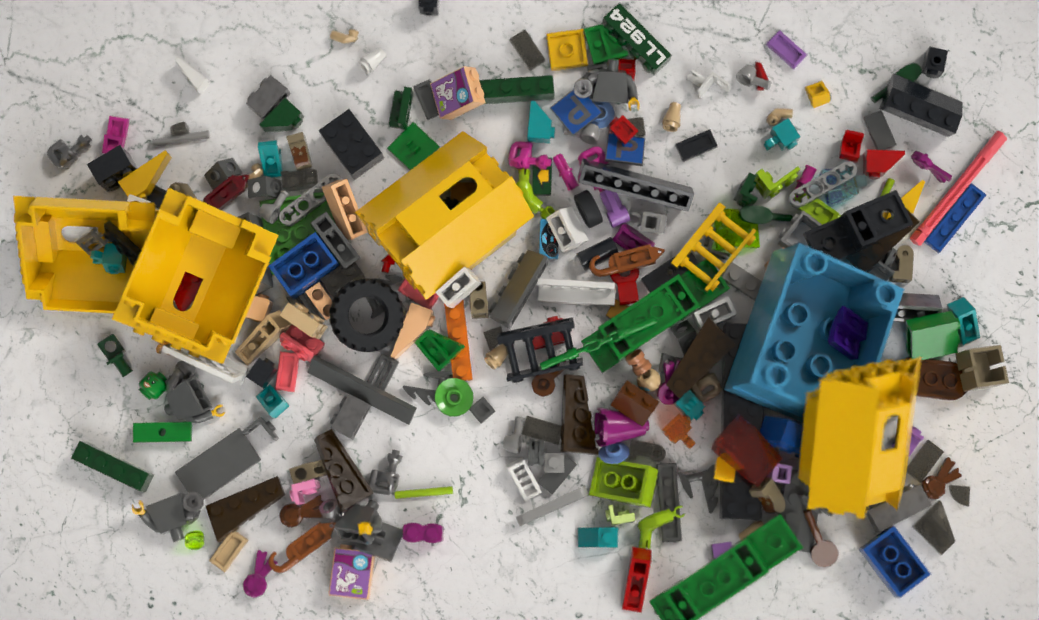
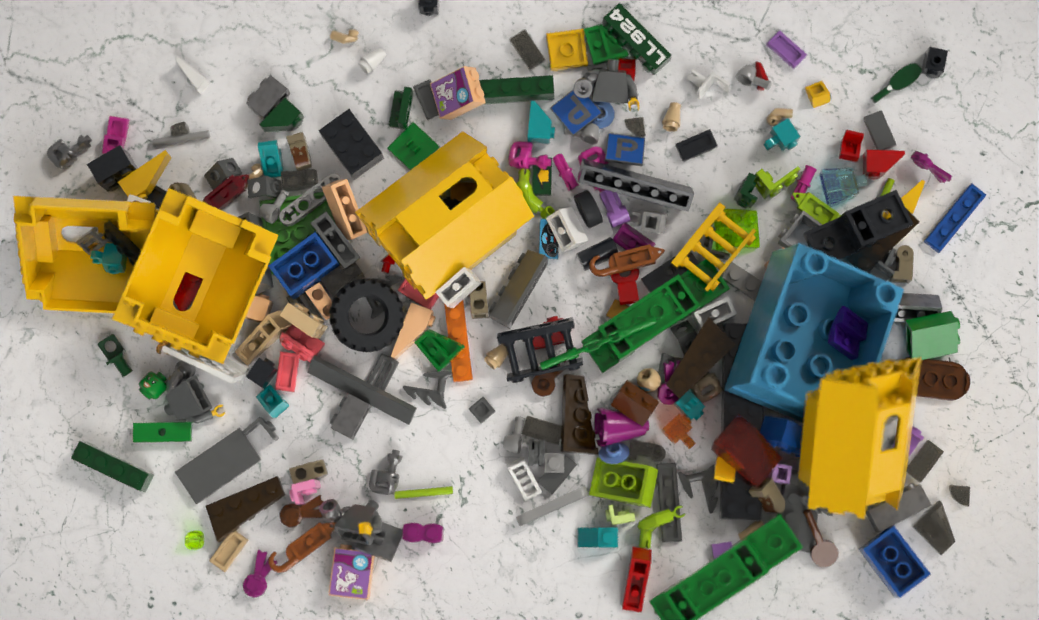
dark grey torso [132,492,204,542] -> none
dark brown wing [314,429,374,513] -> none
bright green dish [435,378,474,417] -> none
clear smoke tile [483,326,502,351] -> none
white fence [537,278,616,306] -> none
red bracket [608,115,639,145] -> none
nougat wheel [625,349,652,376] -> none
dark green piece [738,205,793,224] -> none
light grey beam [789,162,857,208] -> none
black slope [879,73,963,137] -> none
coral piece [910,131,1007,246] -> none
reddish brown piece [921,457,962,500] -> none
teal slope [947,297,980,345] -> none
dark tan piece [955,345,1009,392] -> none

